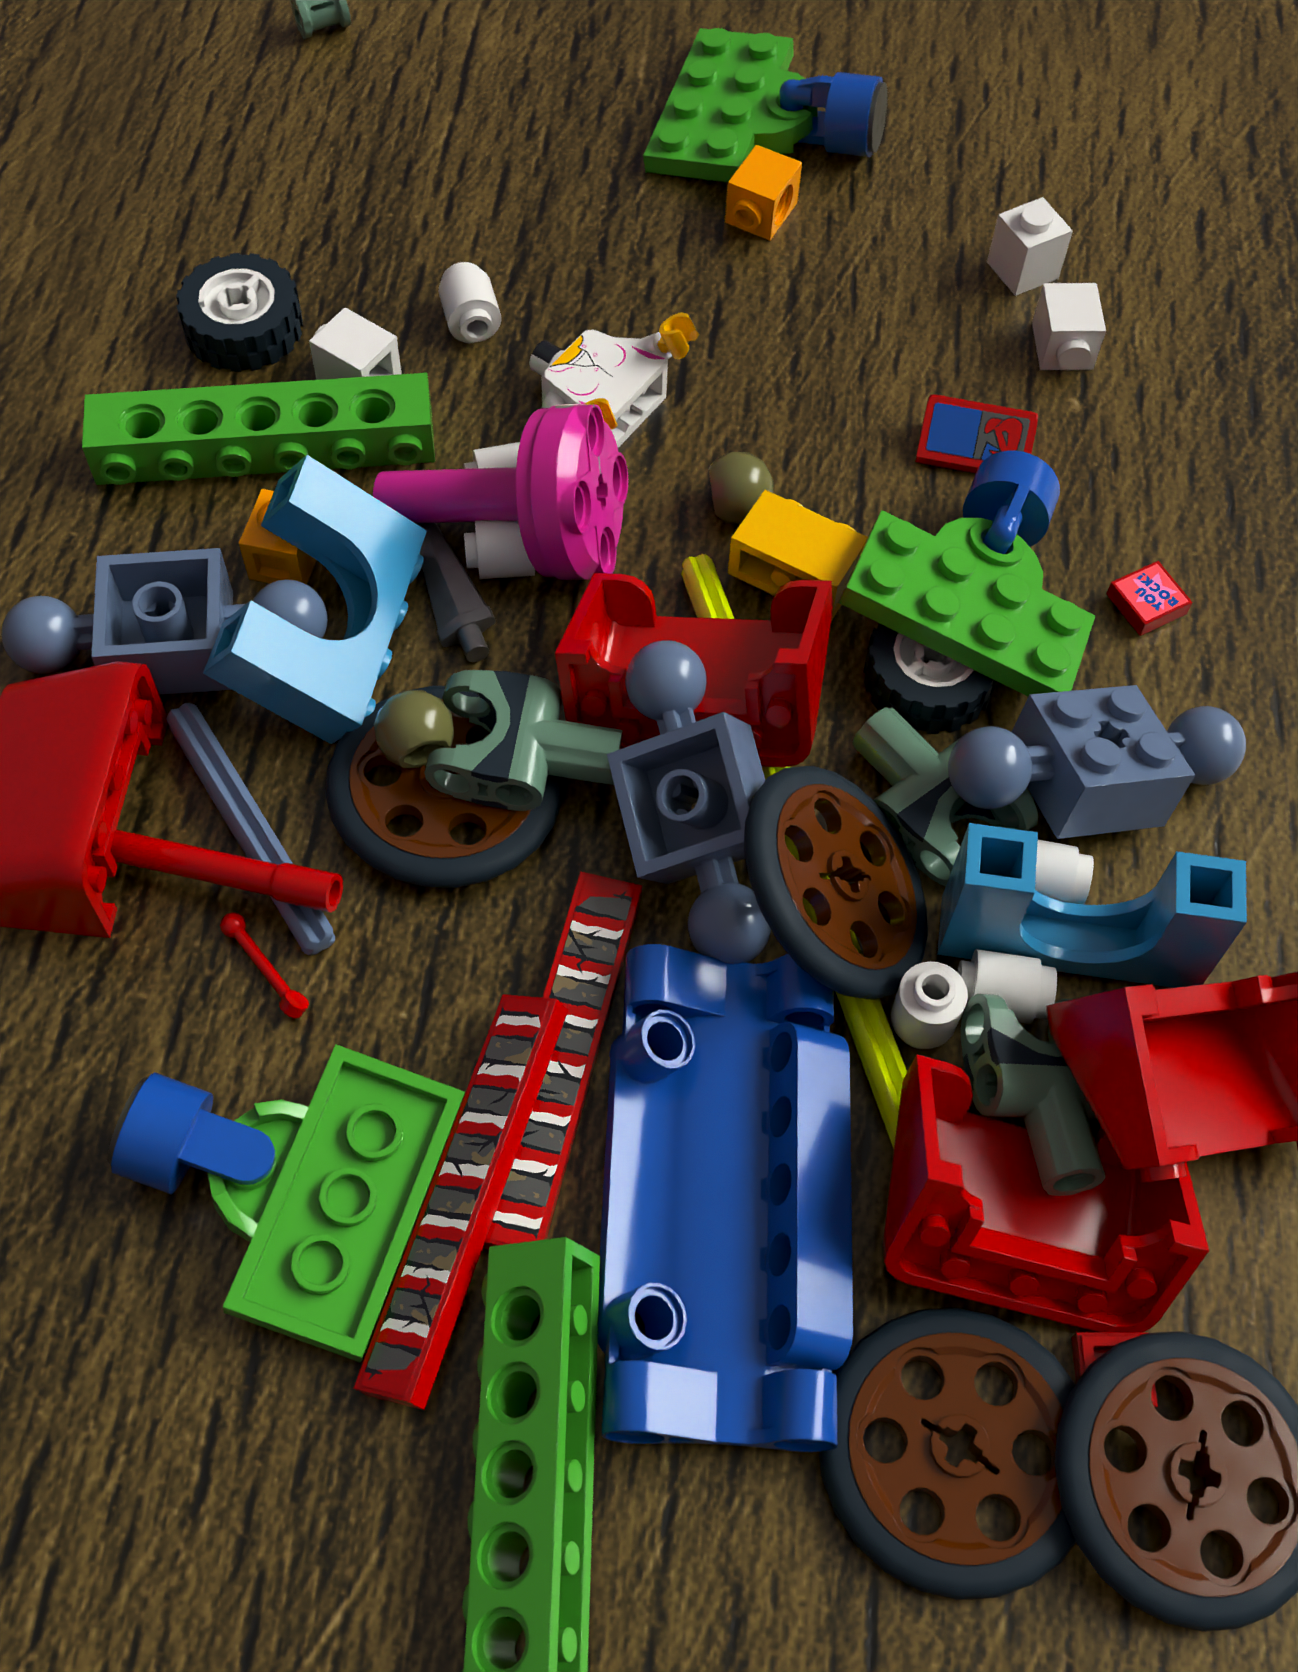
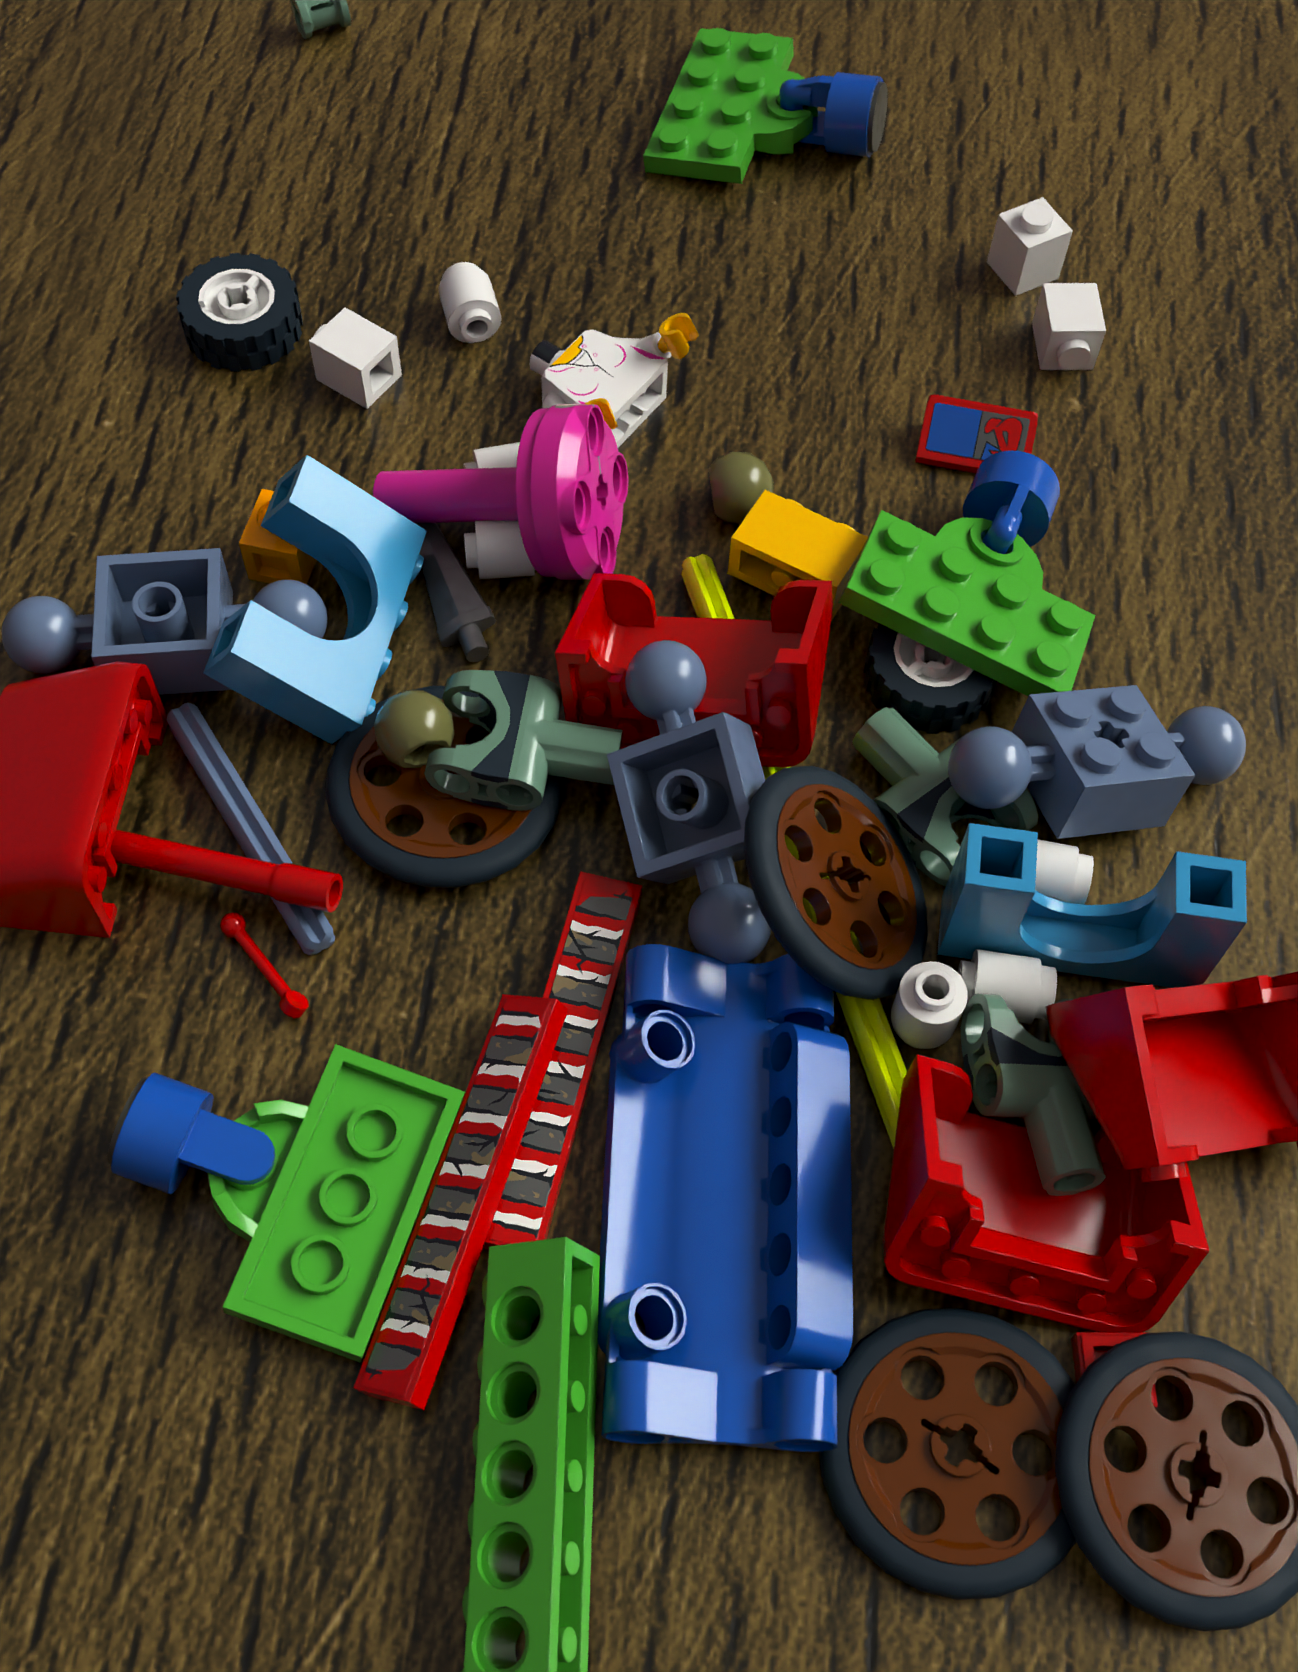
bright green brick [82,373,435,485] -> none
light orange brick [725,145,802,241] -> none
tile [1106,561,1193,636] -> none

